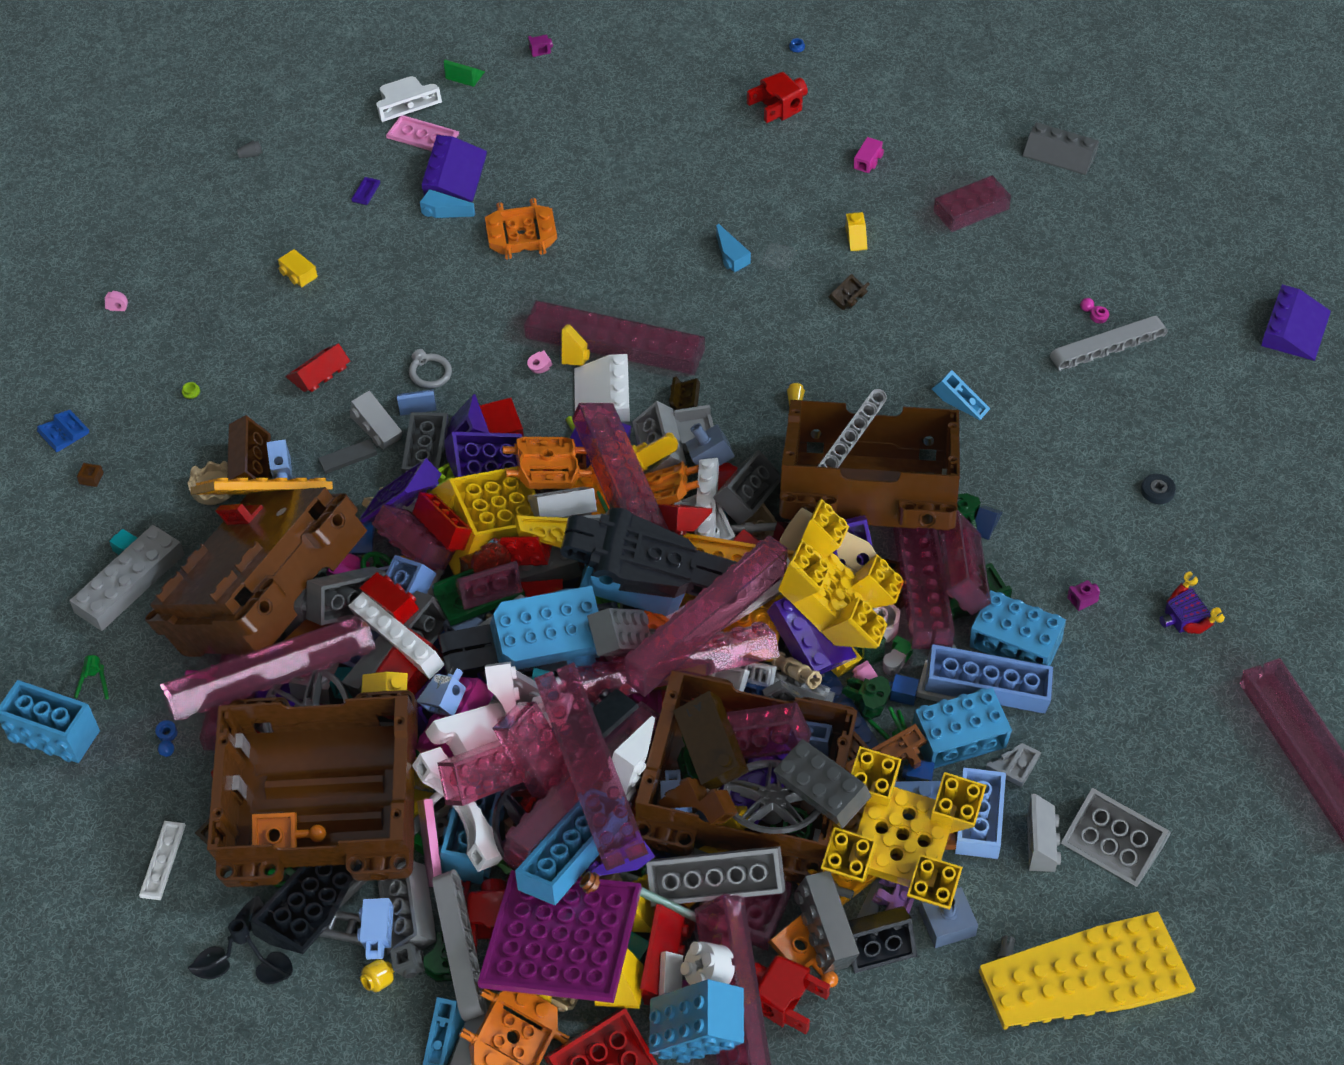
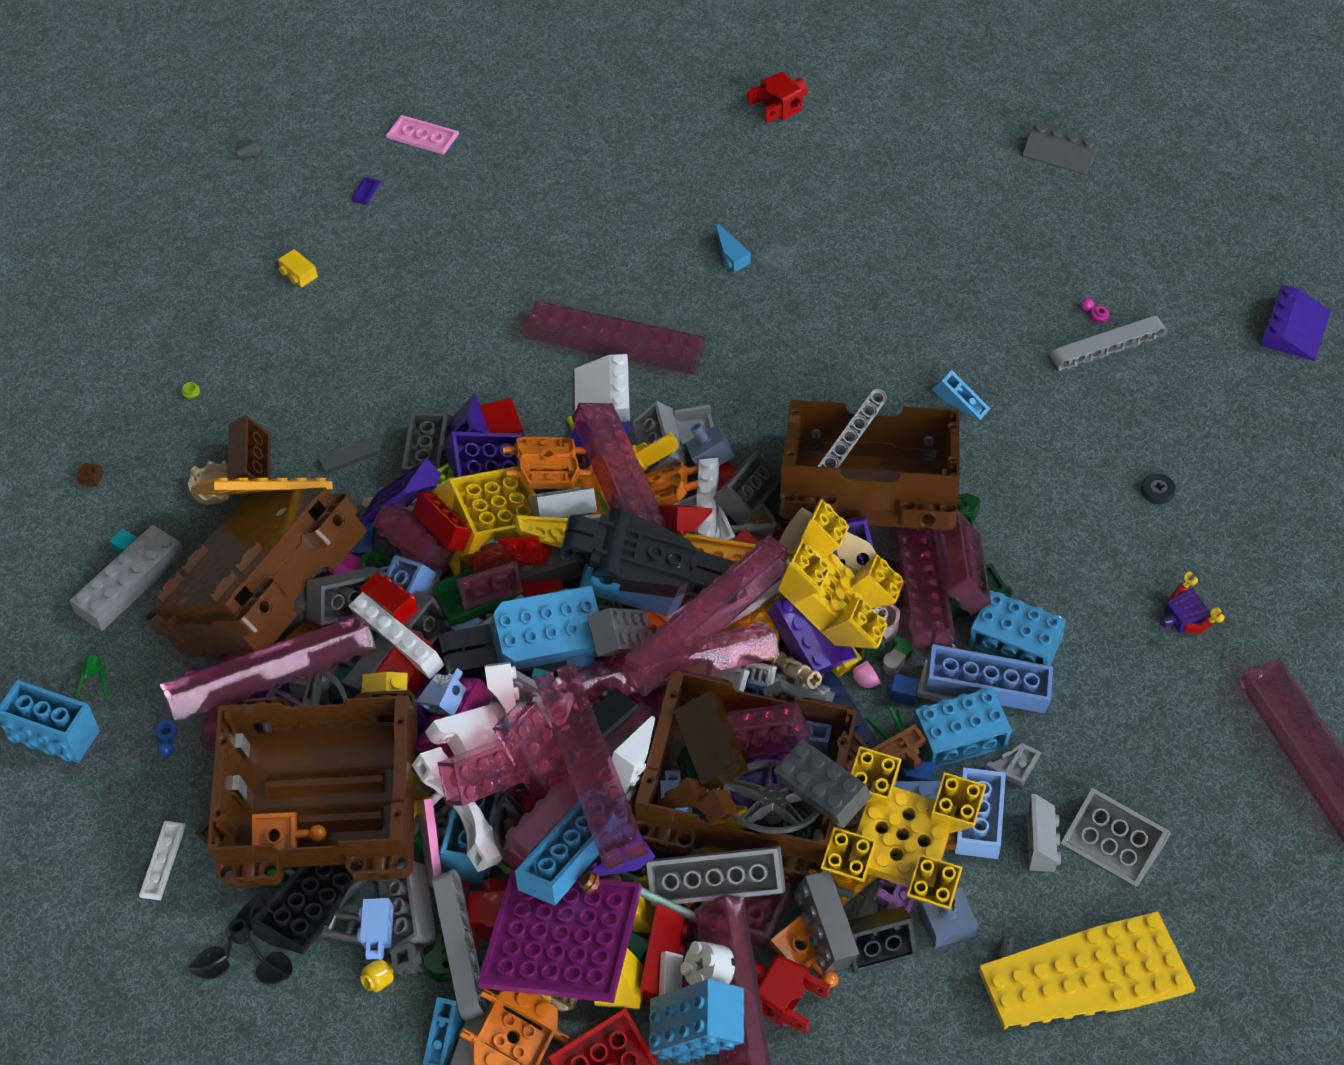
blue slope [37,410,89,452] -> none
bright pink piece [105,290,128,311] -> none
red panel [215,504,263,525] -> none
light blue torso [267,440,292,480] -> none
red slope [285,343,350,392] -> none
light grey wedge [350,390,402,450] -> none
white brick [376,76,442,122] -> none
medium blue slope [397,389,436,416] -> none
light grey piece [409,349,452,389] -> none
dark azure slope [420,189,475,218] -> none
dark purple slope [421,135,487,202] -> none
green slope [443,59,485,87] -> none
orange piece [485,198,557,260] -> none
bright pink piece [527,350,552,374] -> none
magenta brick [528,34,553,57] -> none
yellow slope [562,324,590,366] -> none
dark brown bracket [669,376,700,410] -> none
yellow cone [787,383,805,407] -> none
blue plate [789,38,805,52] -> none
dark brown bracket [828,274,870,310] -> none
dark green hinge [842,676,891,720] -> none
yellow slope [845,212,867,251] -> none
dark pink brick [854,137,884,173] -> none
clear pink brick [934,175,1011,232] -> none
dark blue slope [971,506,1003,540] -> none
magenta brick [1067,580,1100,611] -> none

